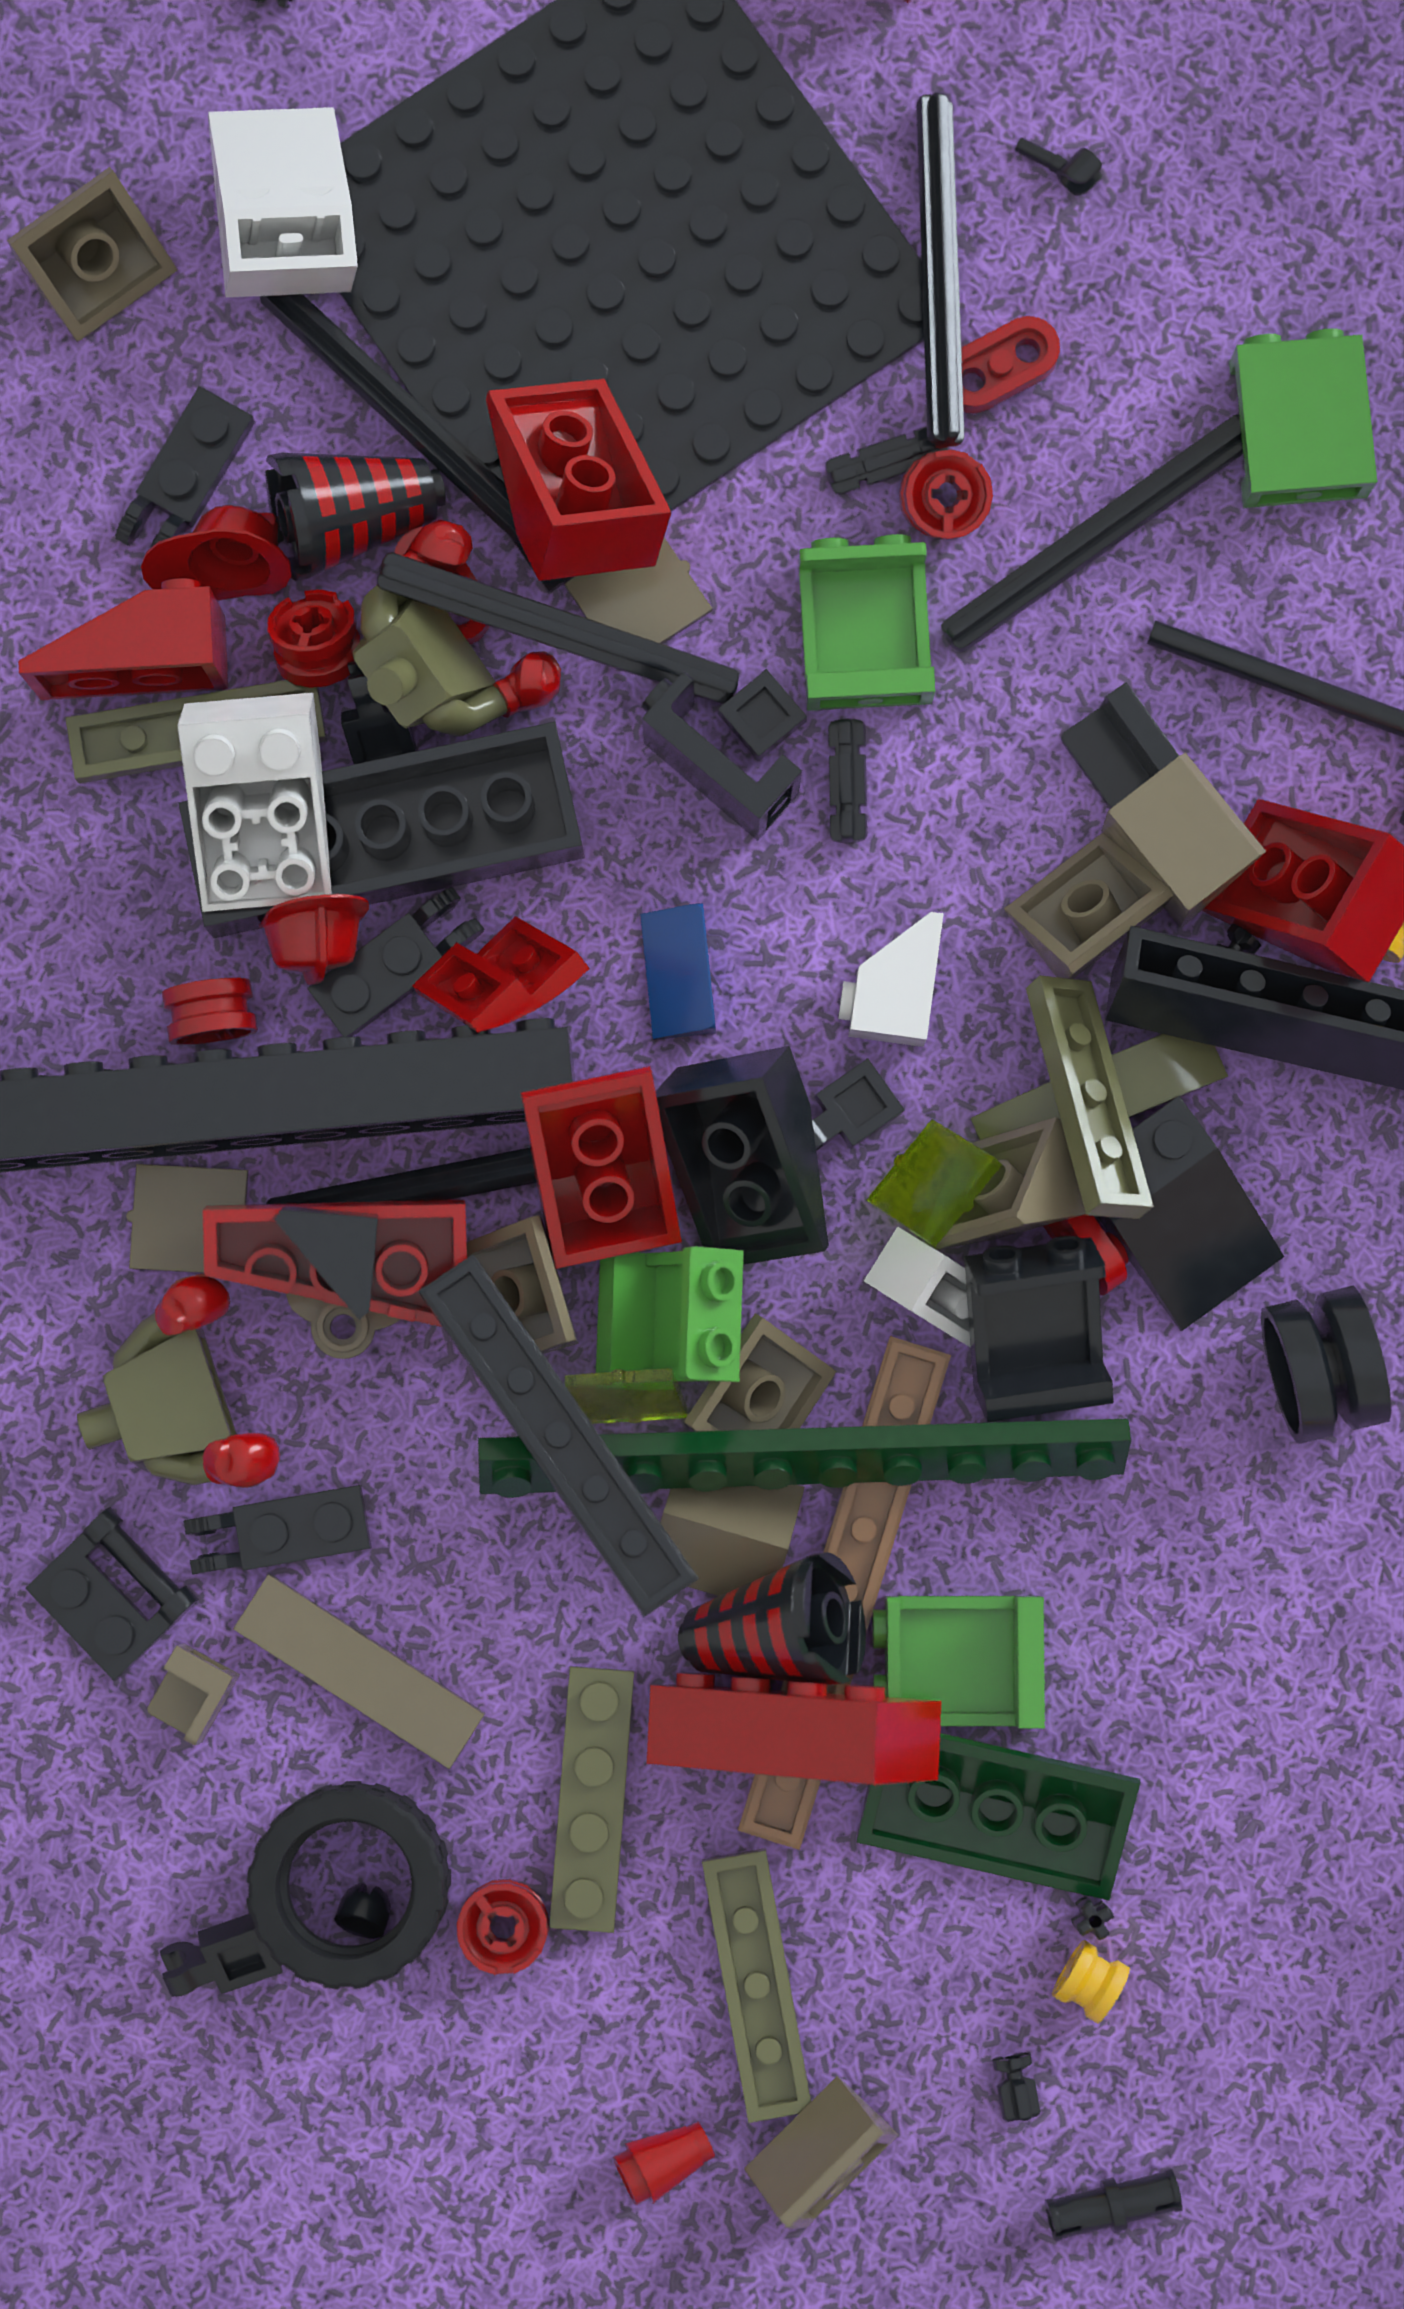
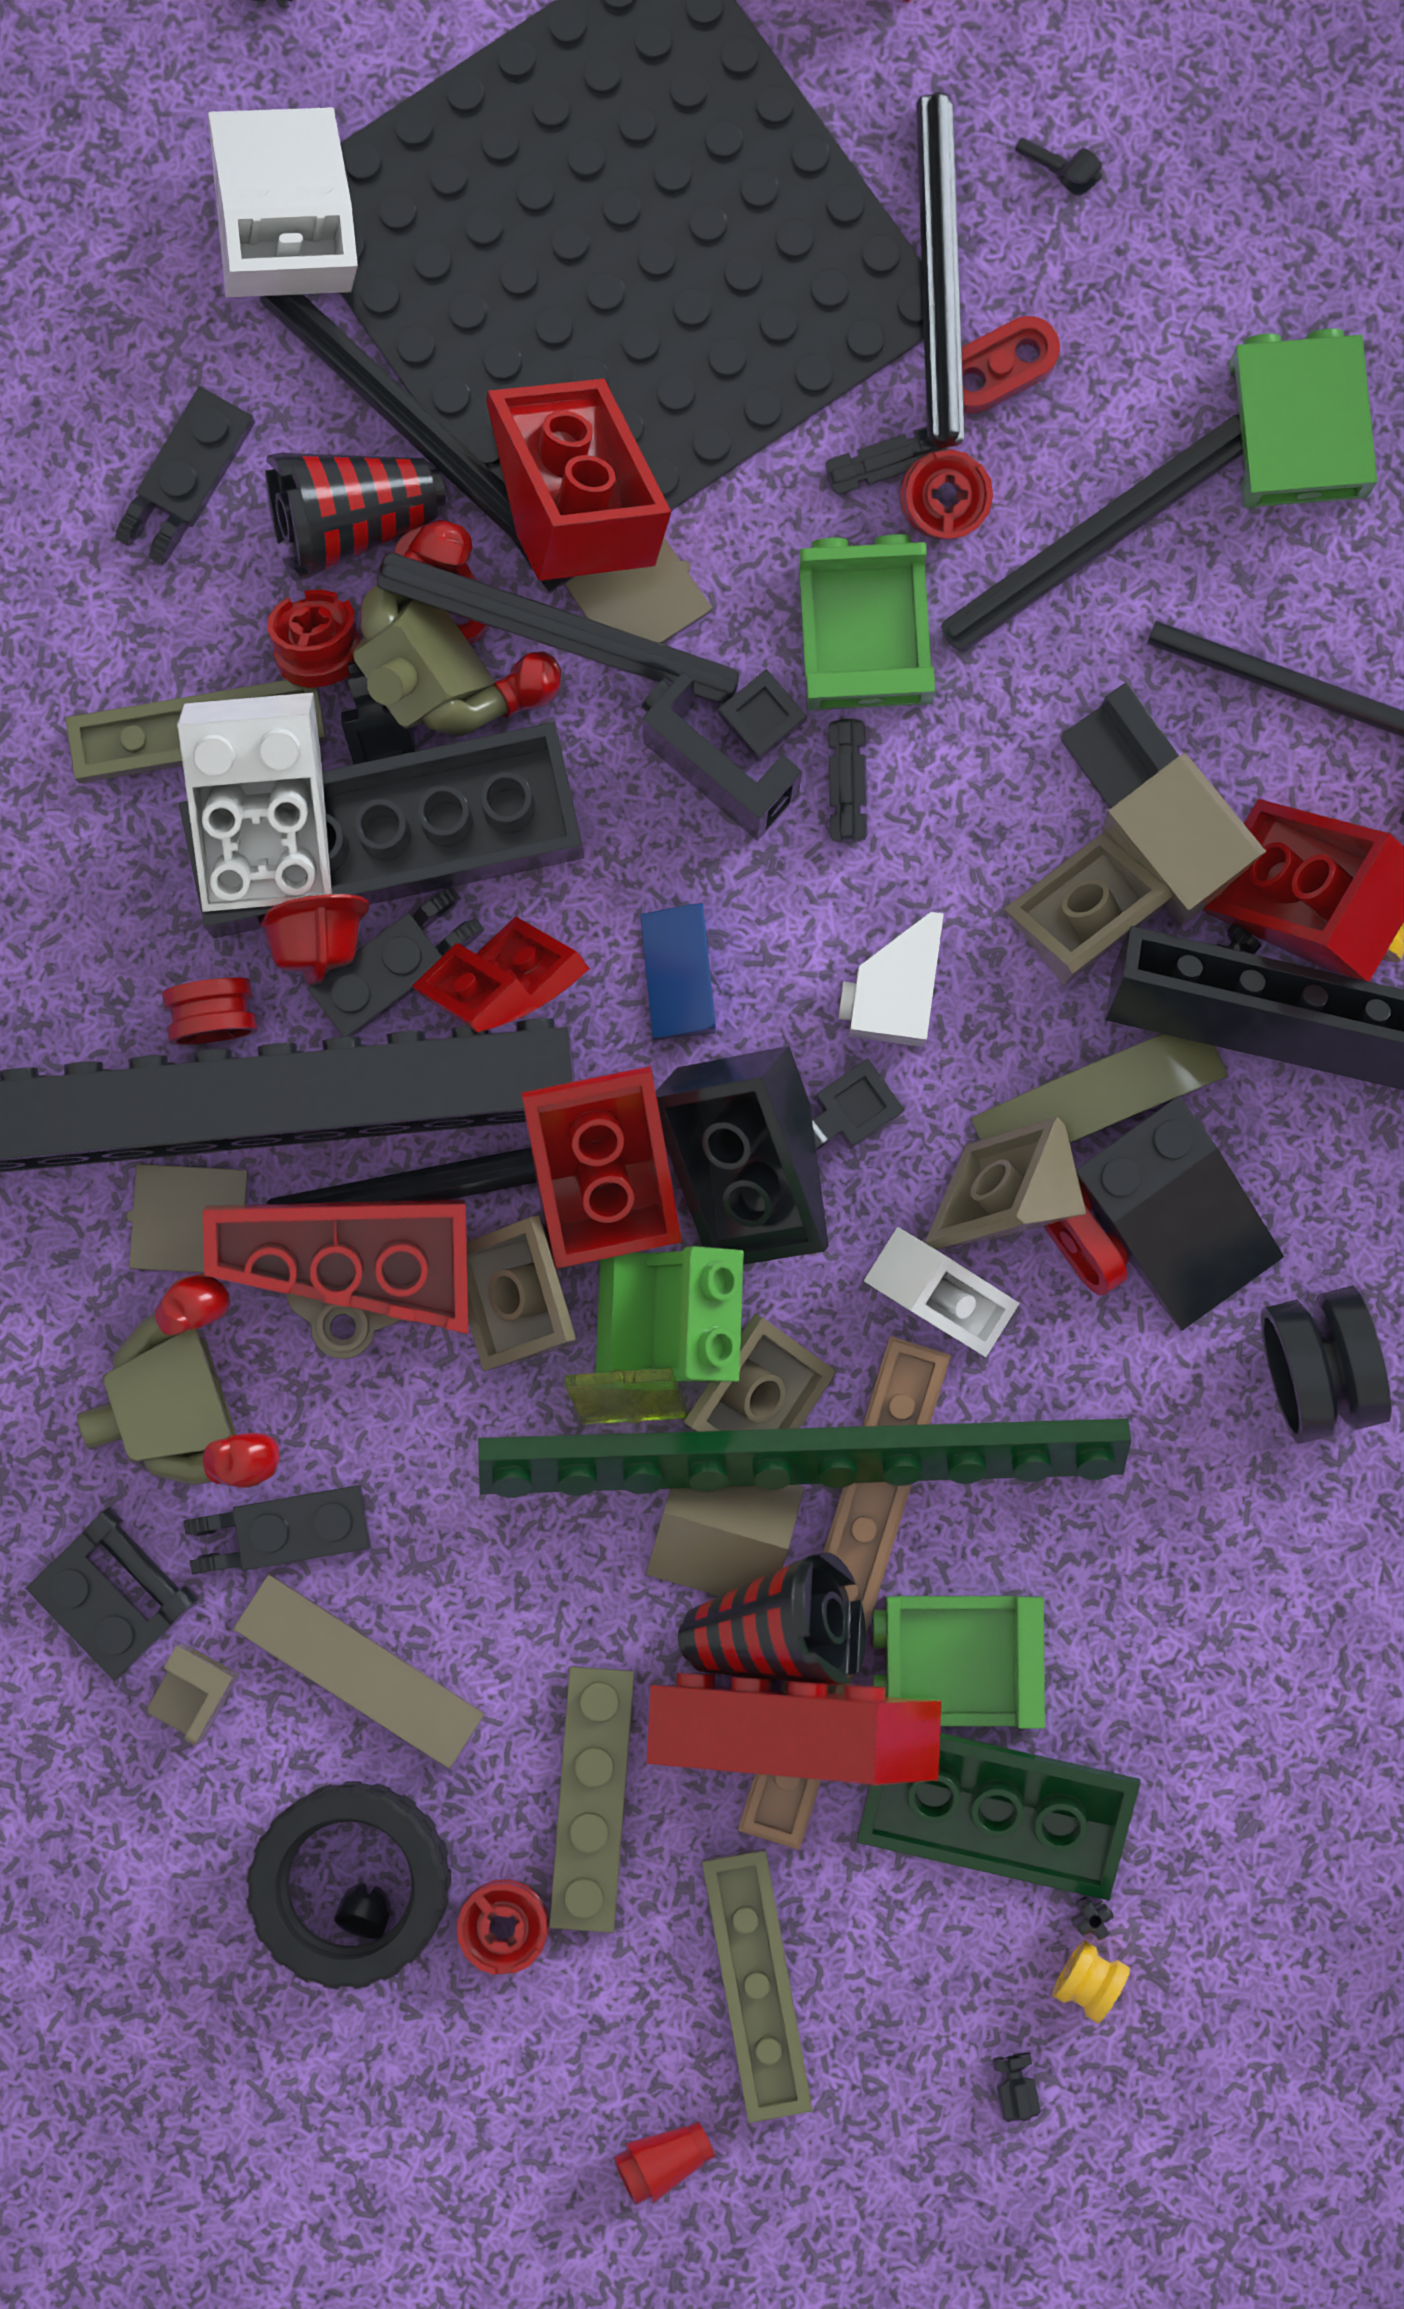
dark tan slope [7,167,178,342] -> none
red slope [18,579,229,700] -> none
red piece [141,505,292,600] -> none
black plate [160,1914,283,1997] -> none
black slope [273,1206,378,1320] -> none
black tile [419,1254,699,1618] -> none
dark tan slope [744,2076,899,2229] -> none
clear neon green piece [866,1119,1002,1247] -> none
black panel [964,1236,1114,1422] -> none
olive plate [1026,975,1154,1219] -> none
black pin [1044,2168,1183,2242] -> none

